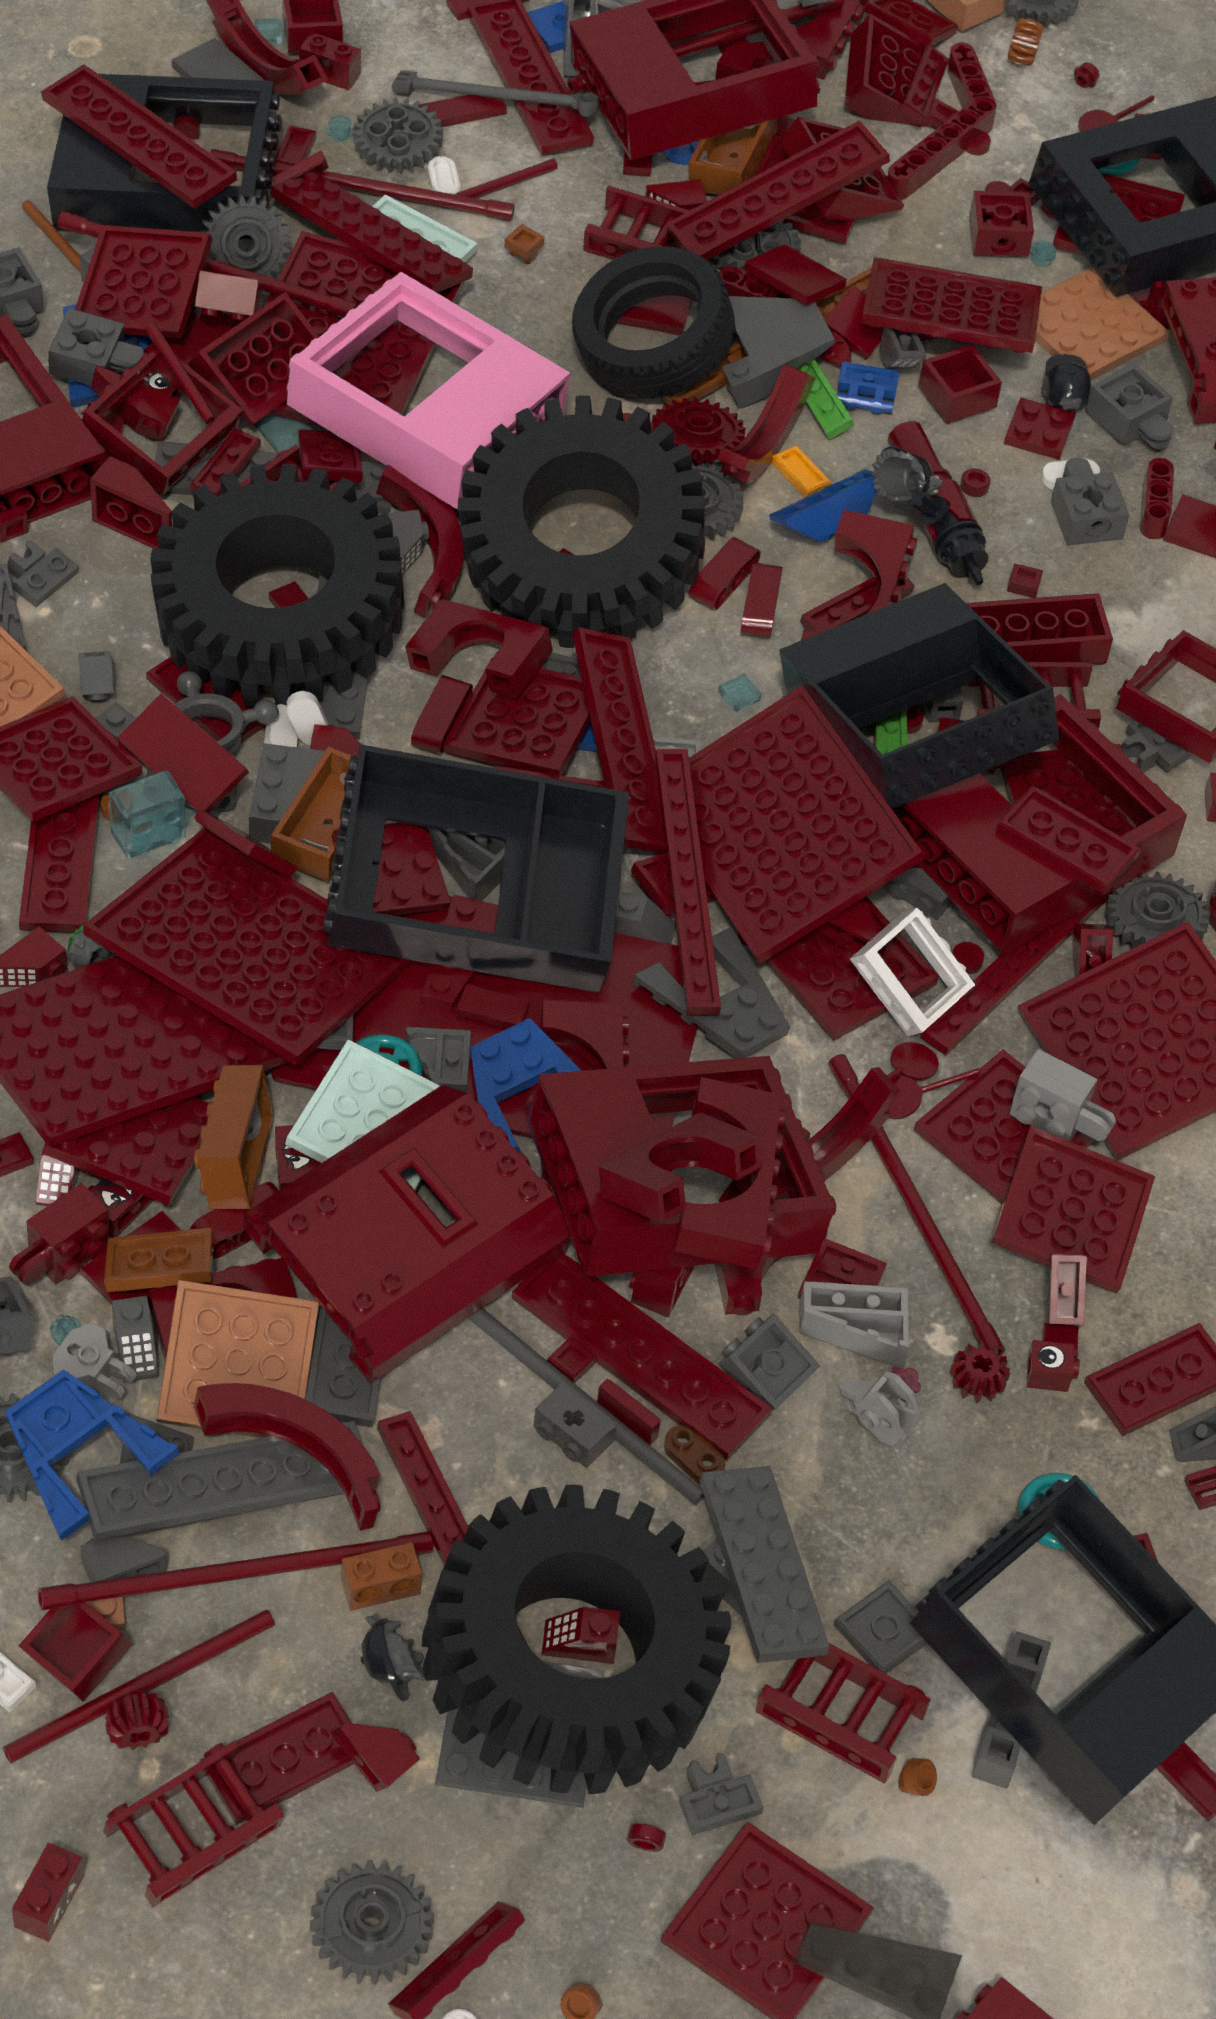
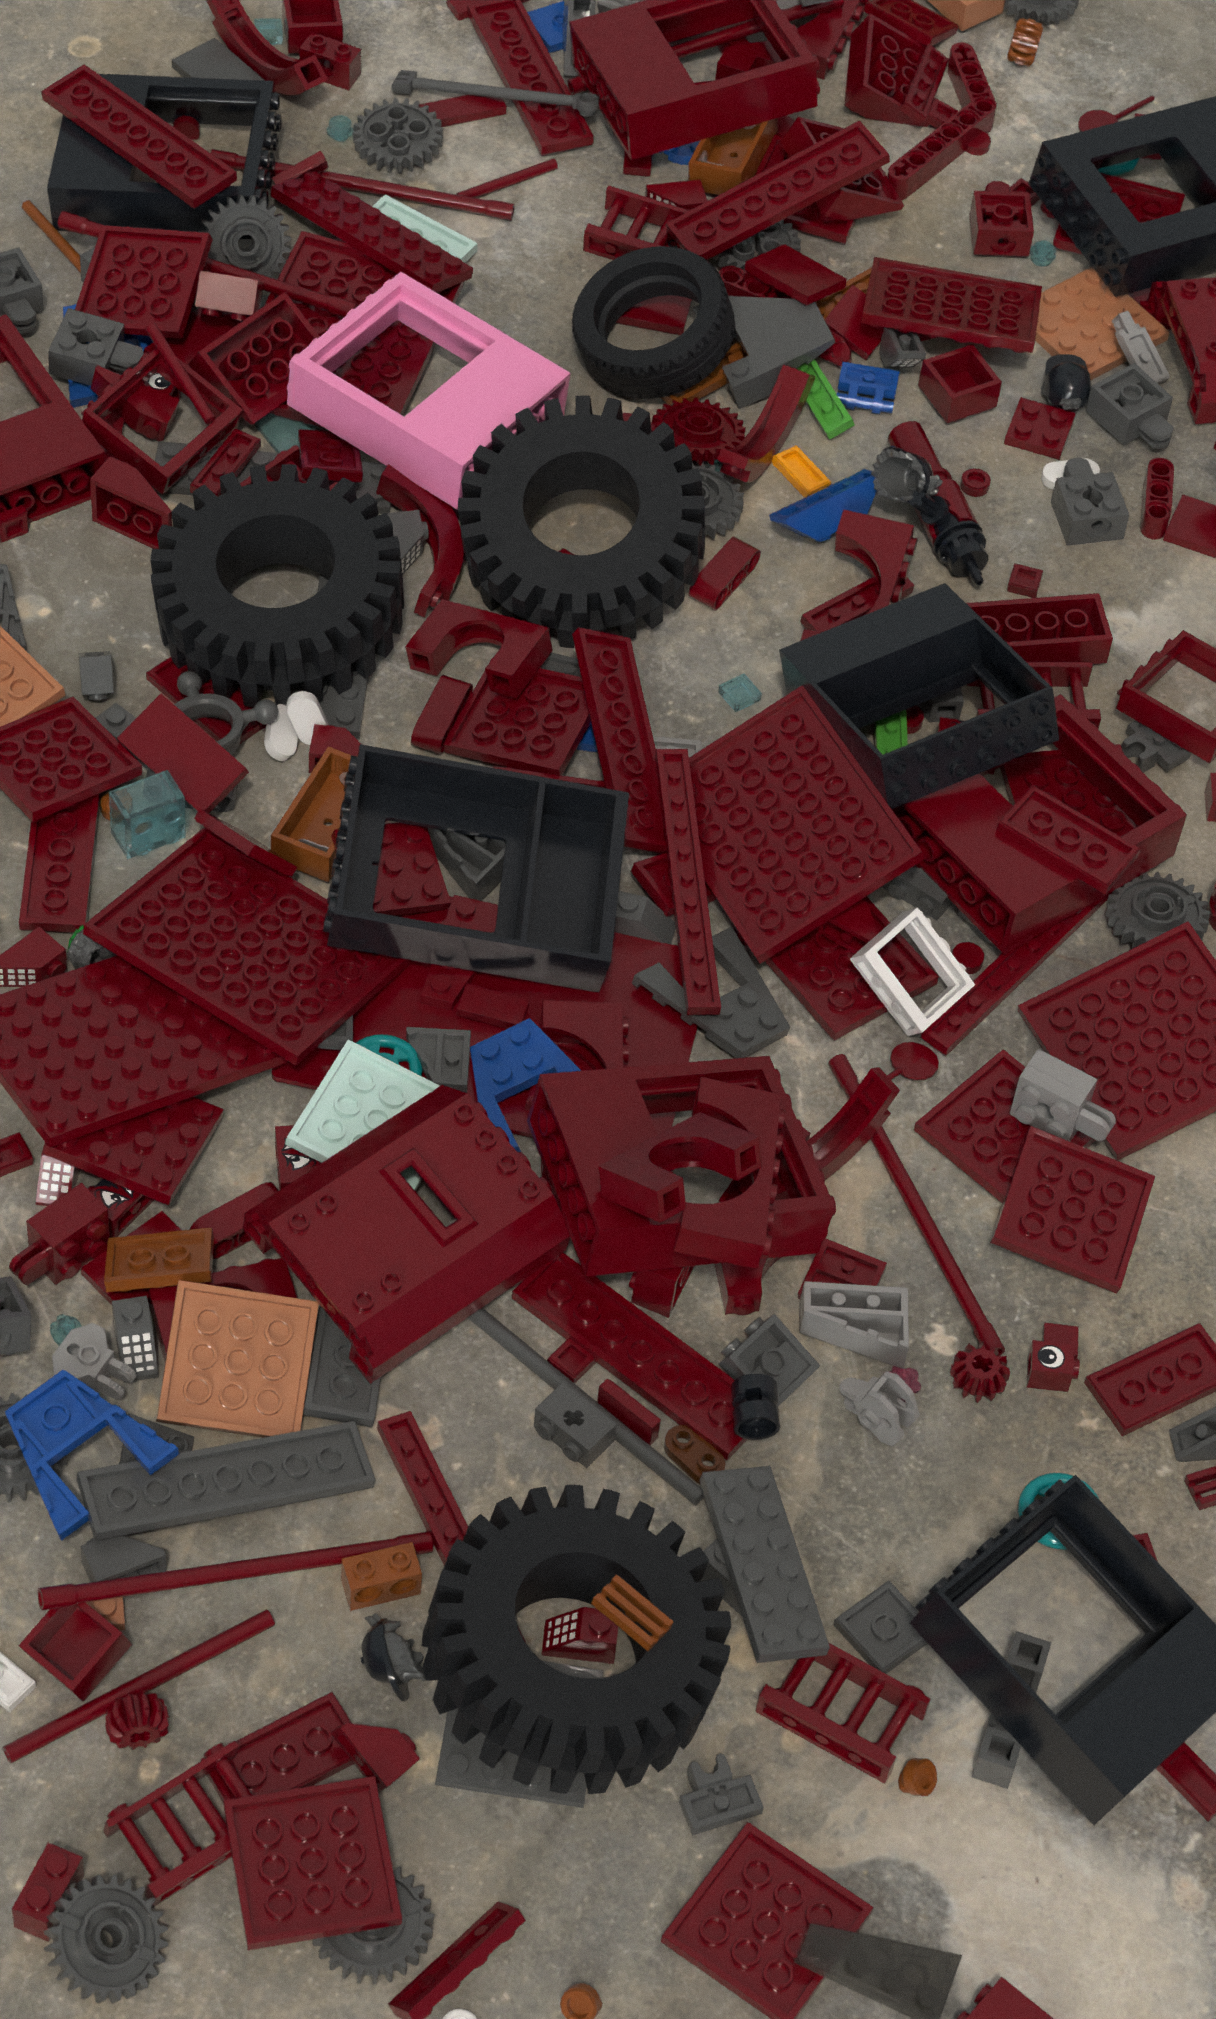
dark grey plate [7,540,79,607] -> none
dark red arch [193,1383,381,1531] -> none
dark orange piece [194,1065,274,1209] -> none
dark grey wedge [249,743,325,844] -> none
dark red tile [269,581,309,608] -> none
dark red tile [275,125,316,165] -> none
white tile [428,156,460,195] -> none
dark orange tile [504,224,545,264] -> none
dark red tile [627,1823,666,1852] -> none
dark red beam [740,562,783,638] -> none
dark red piece [887,1068,981,1119] -> none
brick [1048,1254,1087,1325] -> none
dark red slope [1073,924,1113,977] -> none
dark red plate [1074,62,1100,88] -> none
none -> dark grey gear [43,1874,169,2004]
none -> dark red plate [223,1776,402,1951]
none -> dark orange tile [591,1575,674,1651]
none -> black wheel [731,1374,780,1440]
none -> light grey hinge [1112,311,1170,384]

